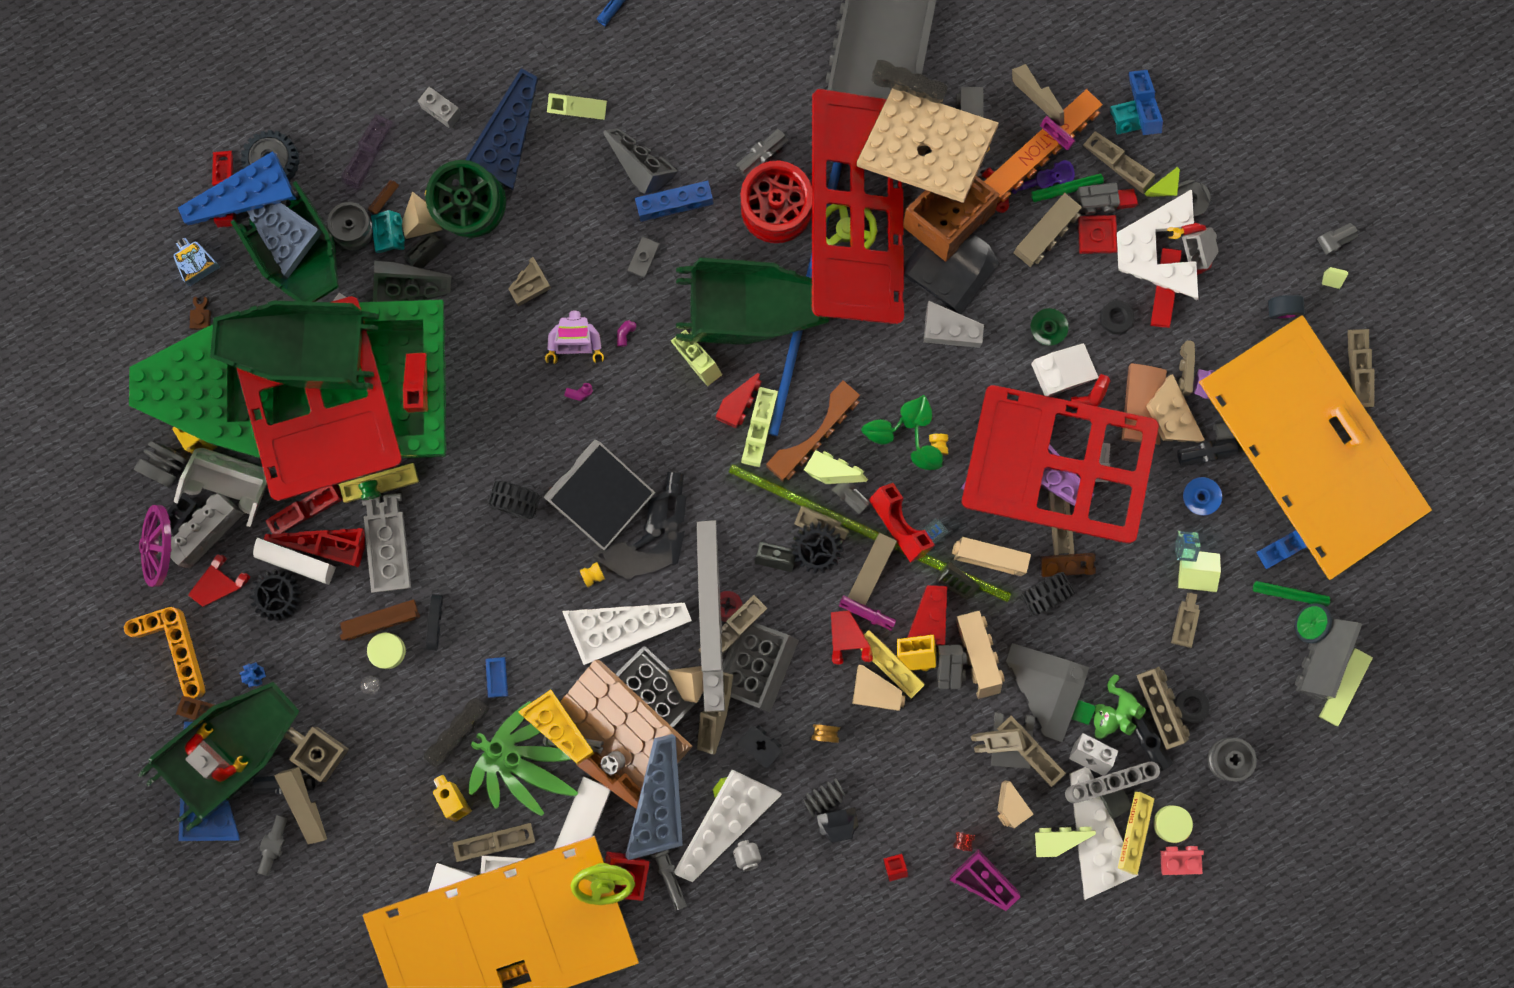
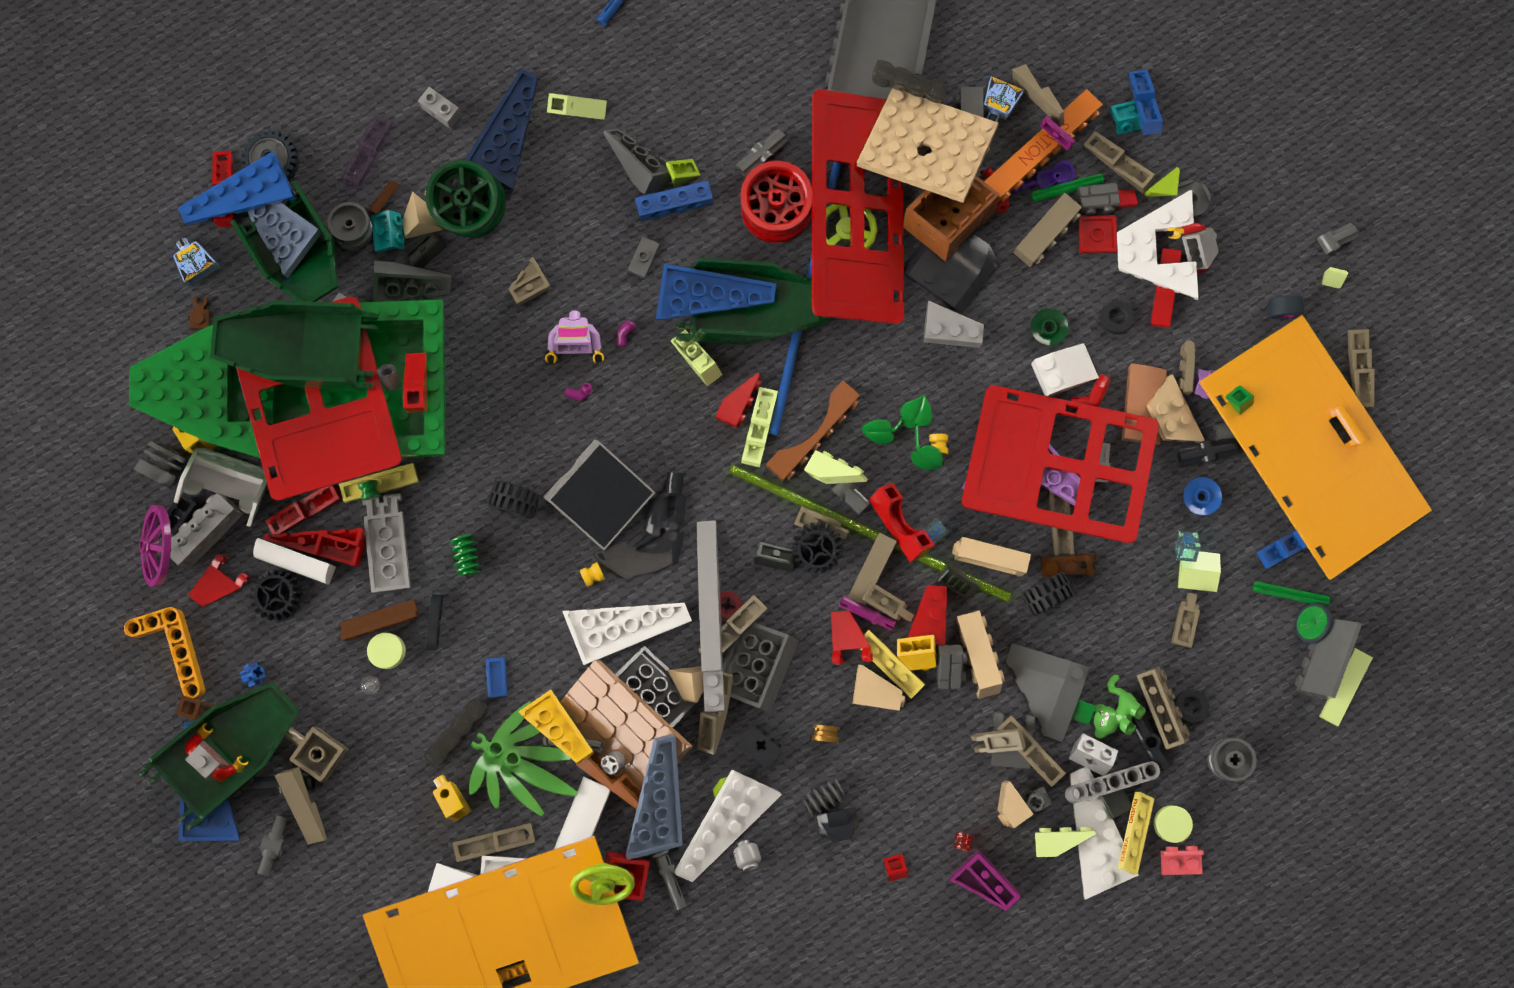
none -> dark grey beam [377,364,401,391]
none -> green piece [450,534,481,576]
none -> blue wing [655,264,776,321]
none -> lime slope [665,159,700,187]
none -> dark tan hinge [862,583,914,622]
none -> torso [983,76,1024,122]
none -> dark grey piece [1027,786,1052,812]
none -> green slope [1226,385,1254,414]

